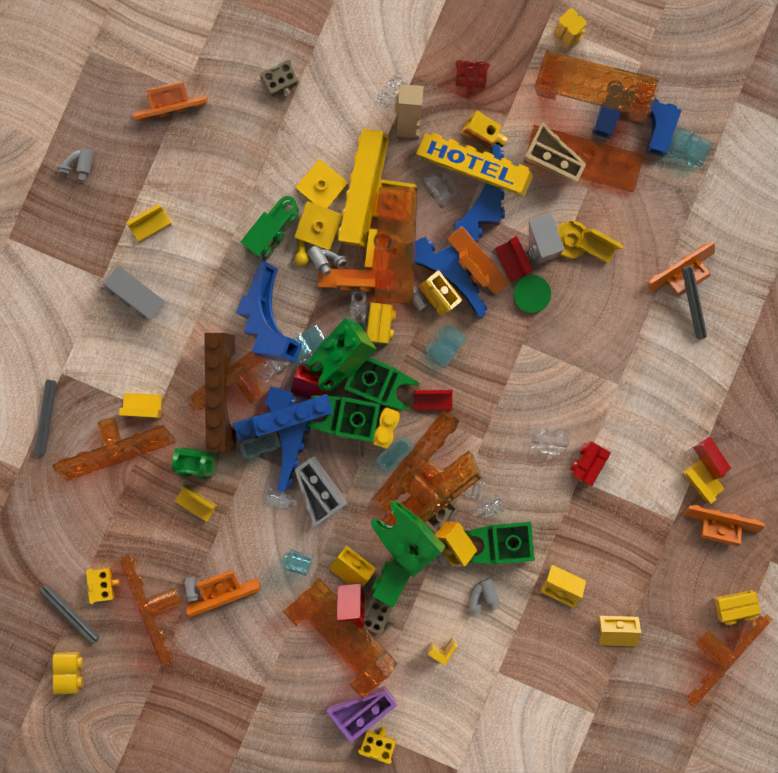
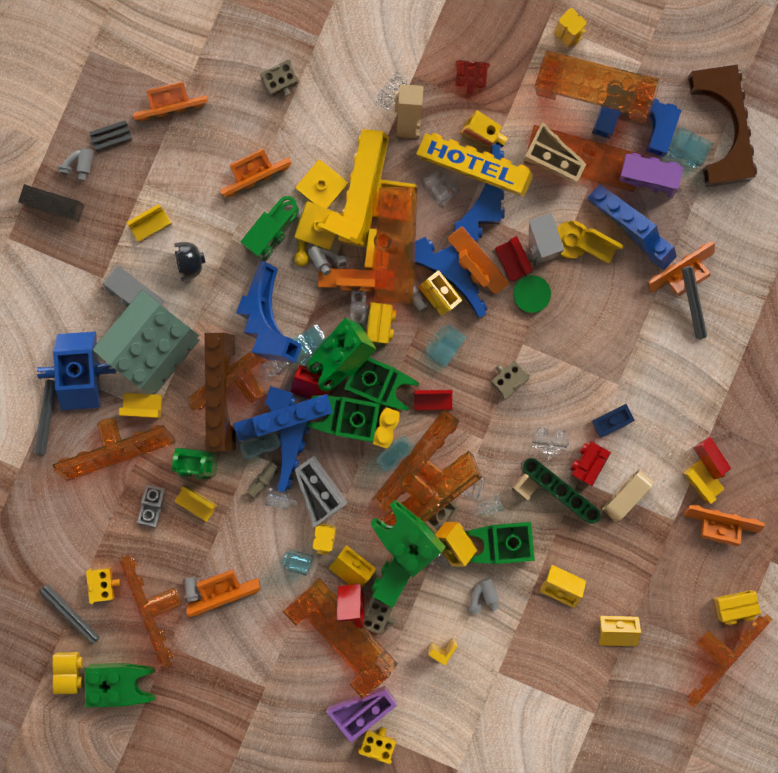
none -> clear smoke brick [18,184,84,223]
none -> blue slope [37,331,117,410]
none -> green brick [85,663,155,707]
none -> dark grey tile [89,120,133,151]
none -> sand green slope [93,290,200,394]
none -> light grey slope [137,484,165,528]
none -> black cylinder [174,242,205,281]
none -> orange bracket [220,148,292,197]
none -> dark tan pin [247,461,280,499]
none -> yellow brick [313,523,337,555]
none -> yellow panel [317,211,366,245]
none -> dark tan piece [491,361,530,399]
none -> tan panel [511,473,539,501]
none -> dark green beam [521,458,601,524]
none -> blue arch [587,184,677,270]
none -> dark blue plate [591,404,635,438]
none -> tan beam [602,469,654,523]
none -> medium lavender wedge [619,153,684,198]
none -> reddish brown arch [688,64,757,187]

